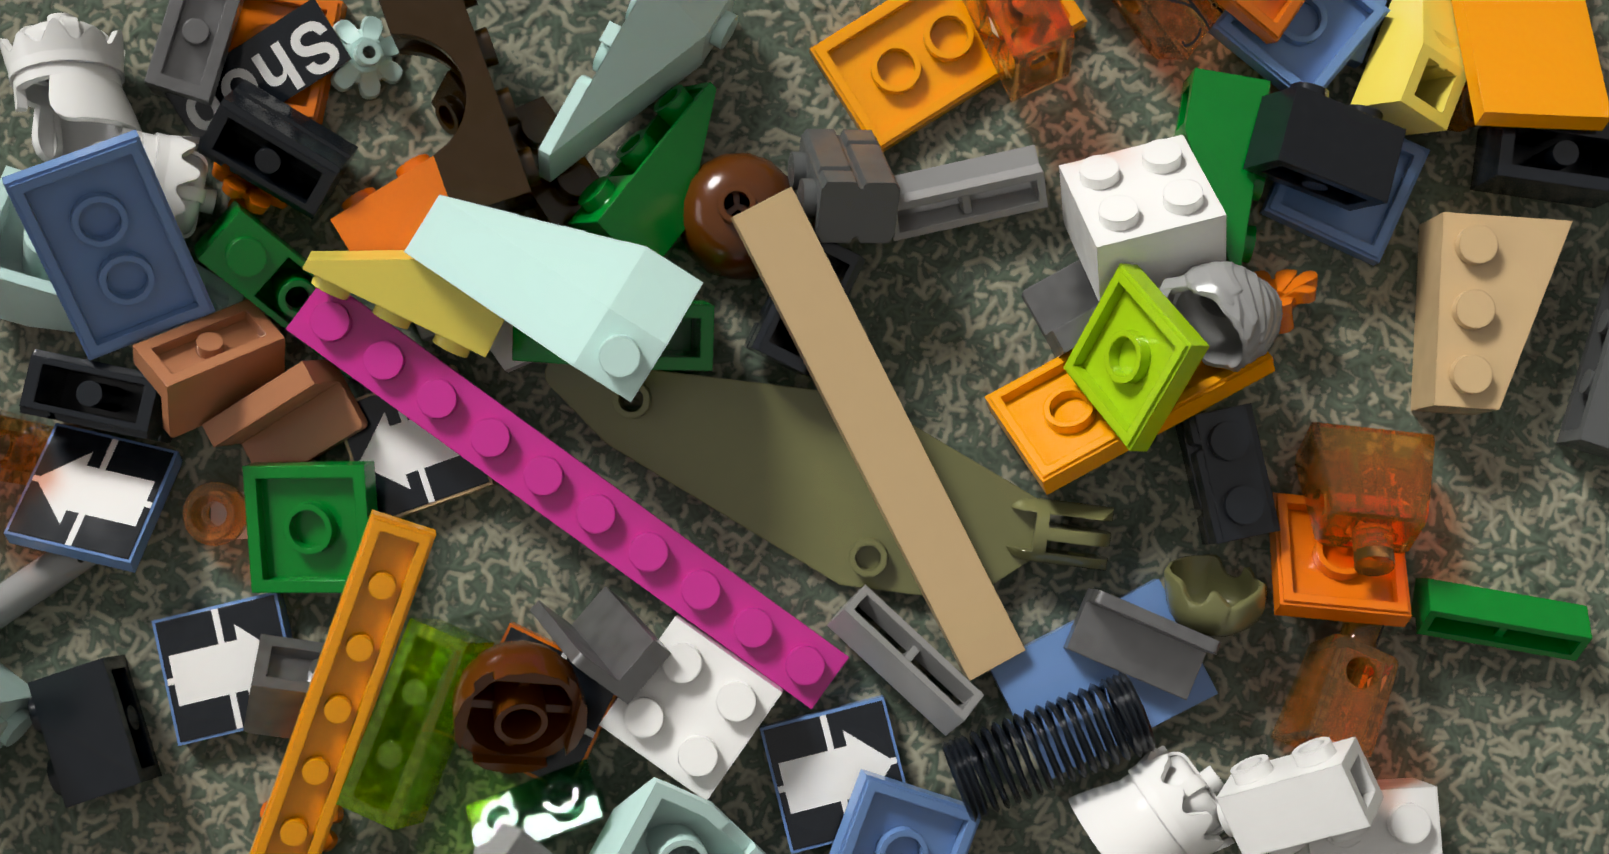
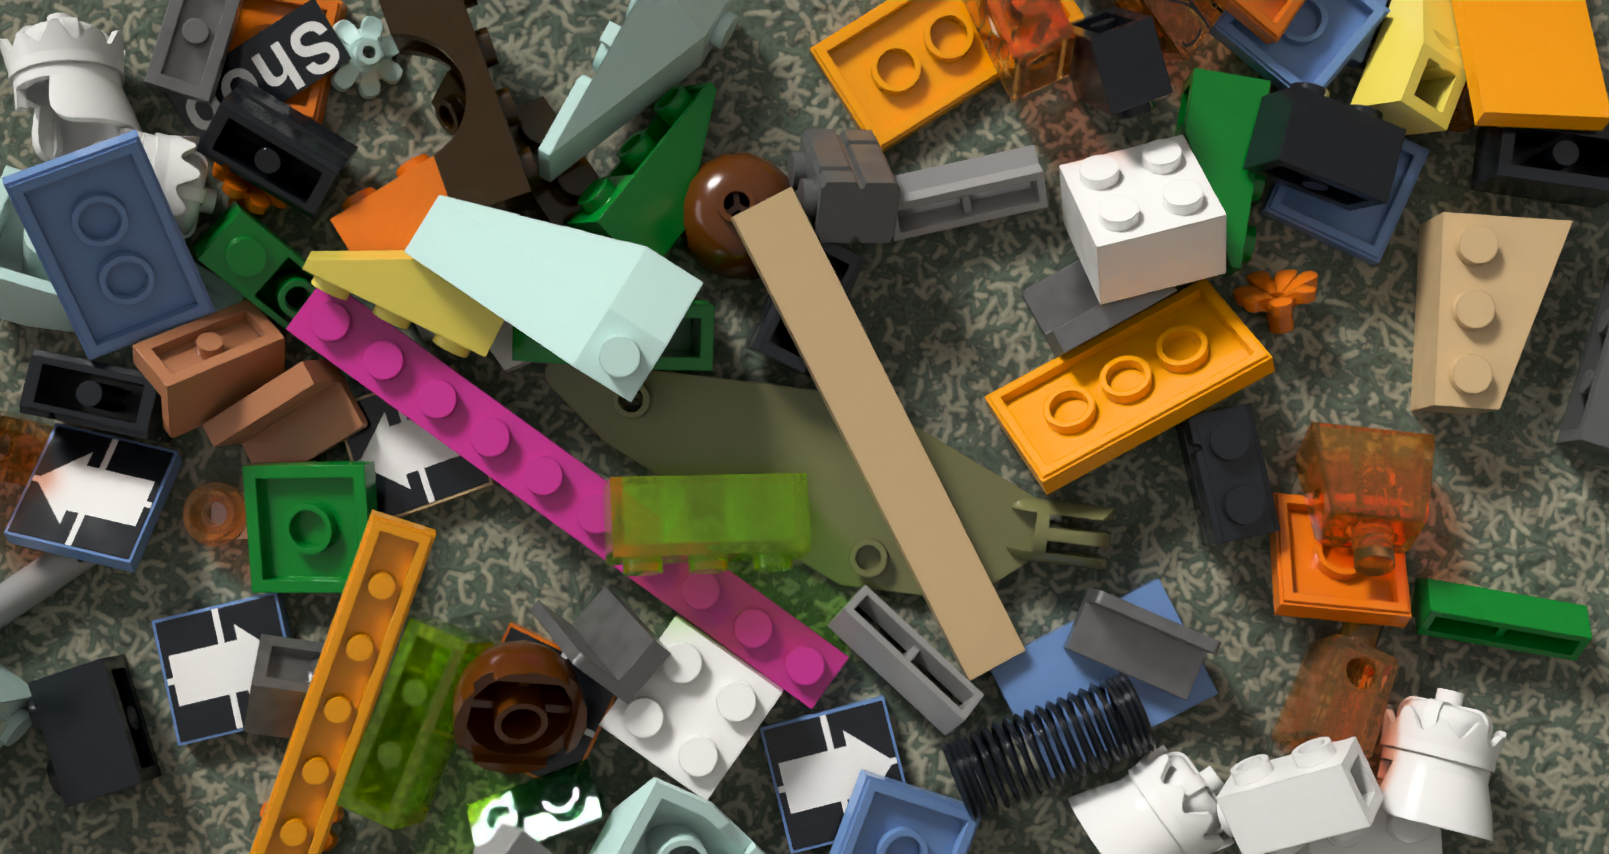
lime tile [1063,263,1210,452] -> none
light grey hair [1160,261,1283,372] -> none
olive hair [1164,554,1268,637] -> none
none -> clear neon green brick [603,473,811,576]
none -> black brick [1056,6,1173,119]
none -> white hat [1377,688,1507,841]

